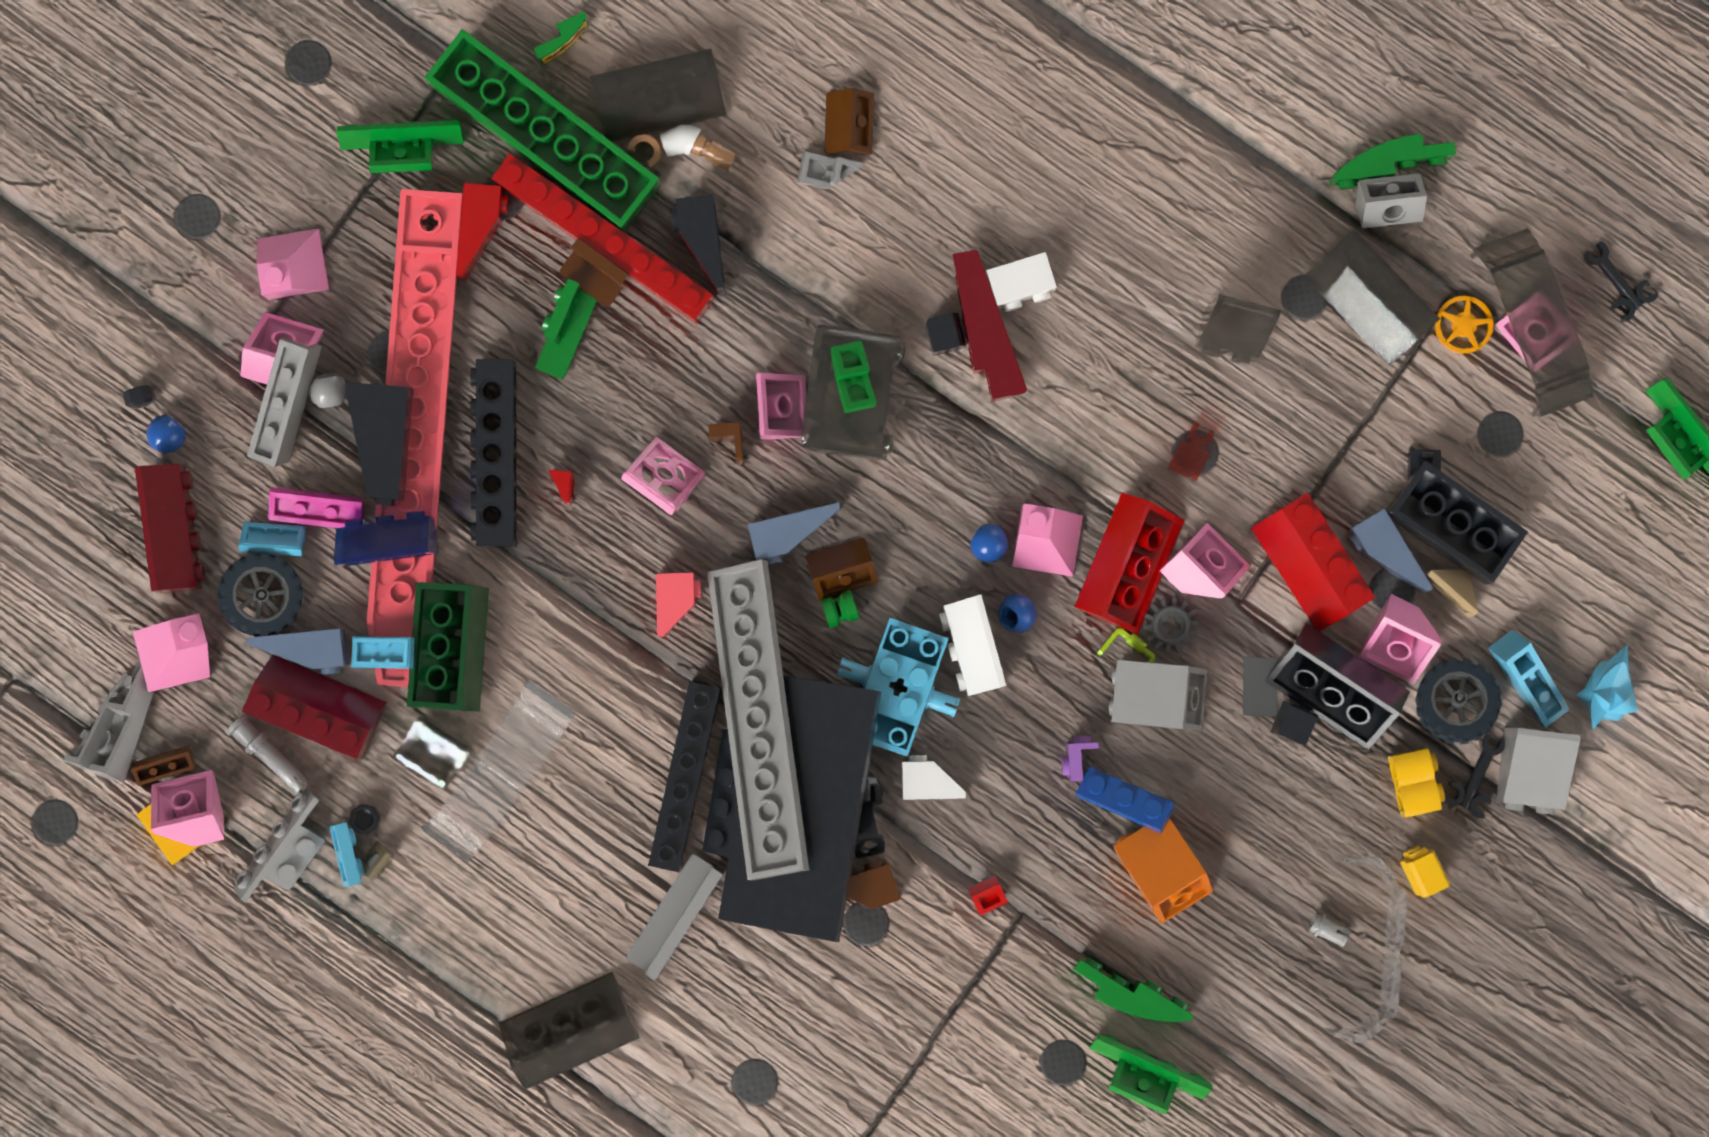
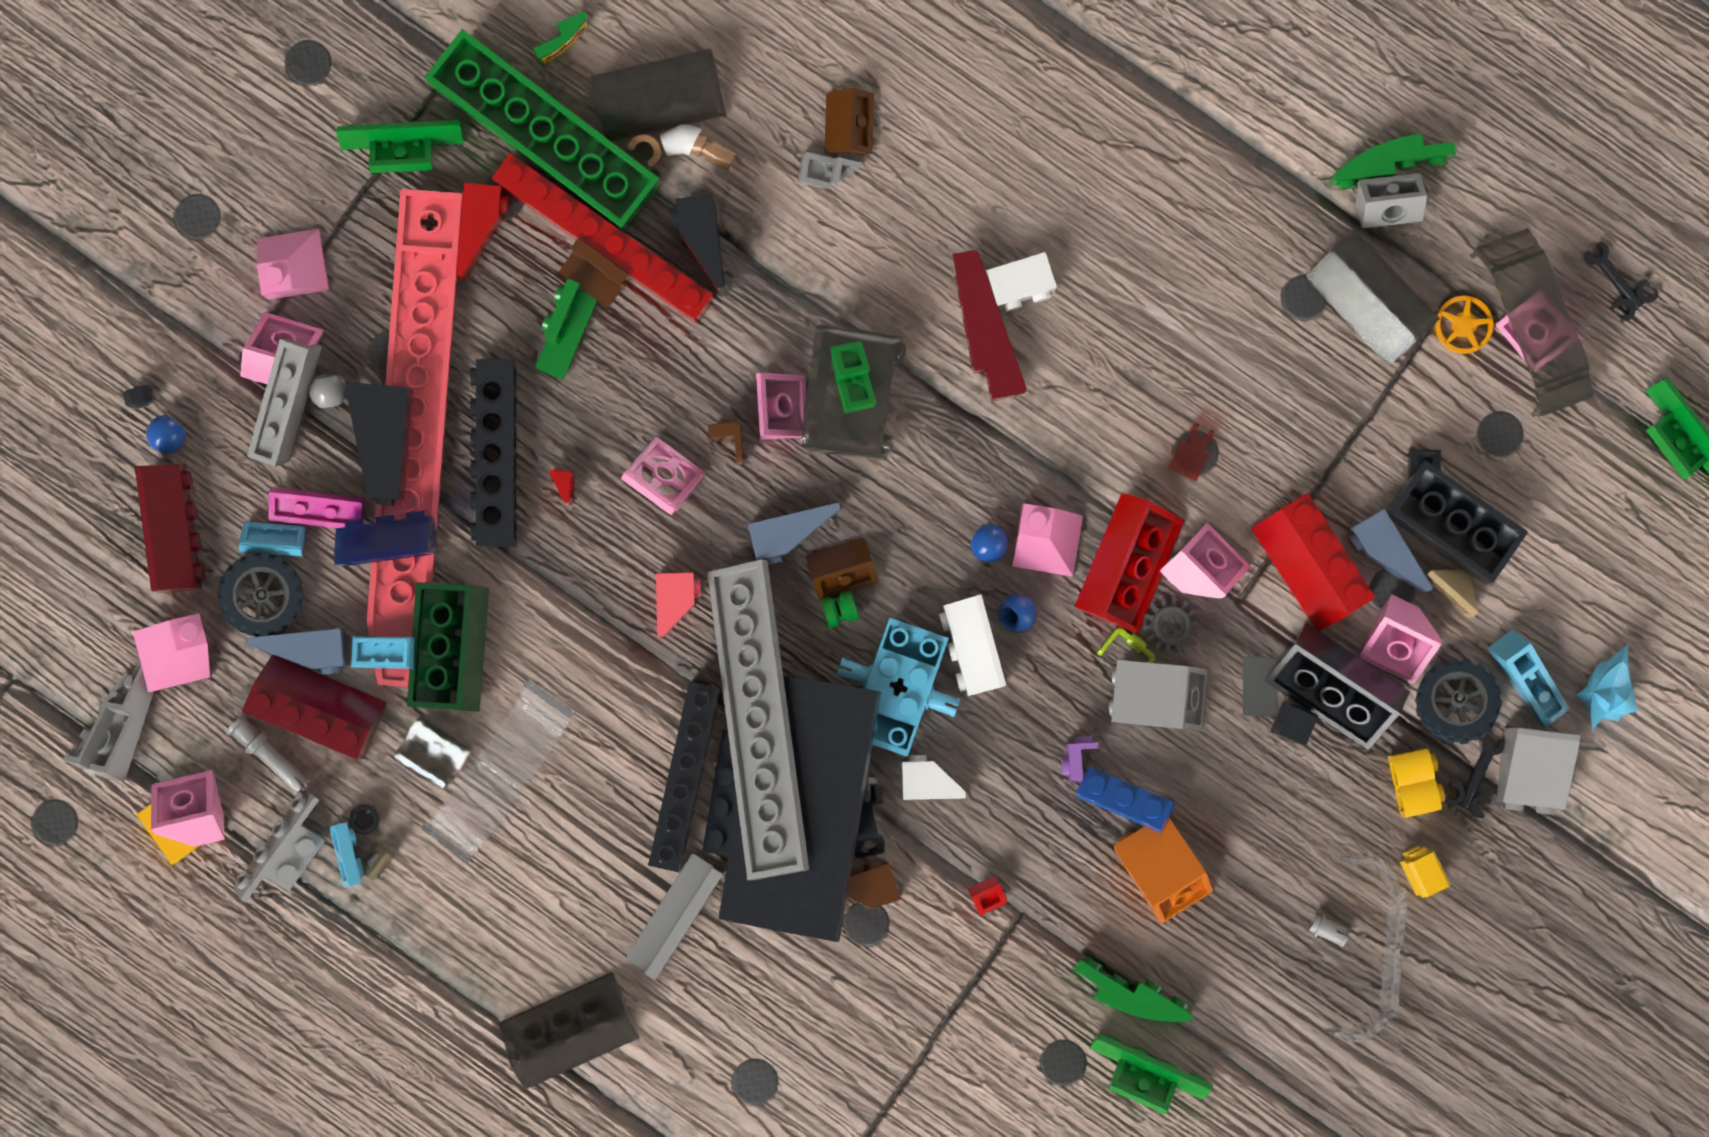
reddish brown piece [131,745,195,786] -> none
black piece [925,313,966,356] -> none
clear smoke slope [1195,294,1281,365] -> none

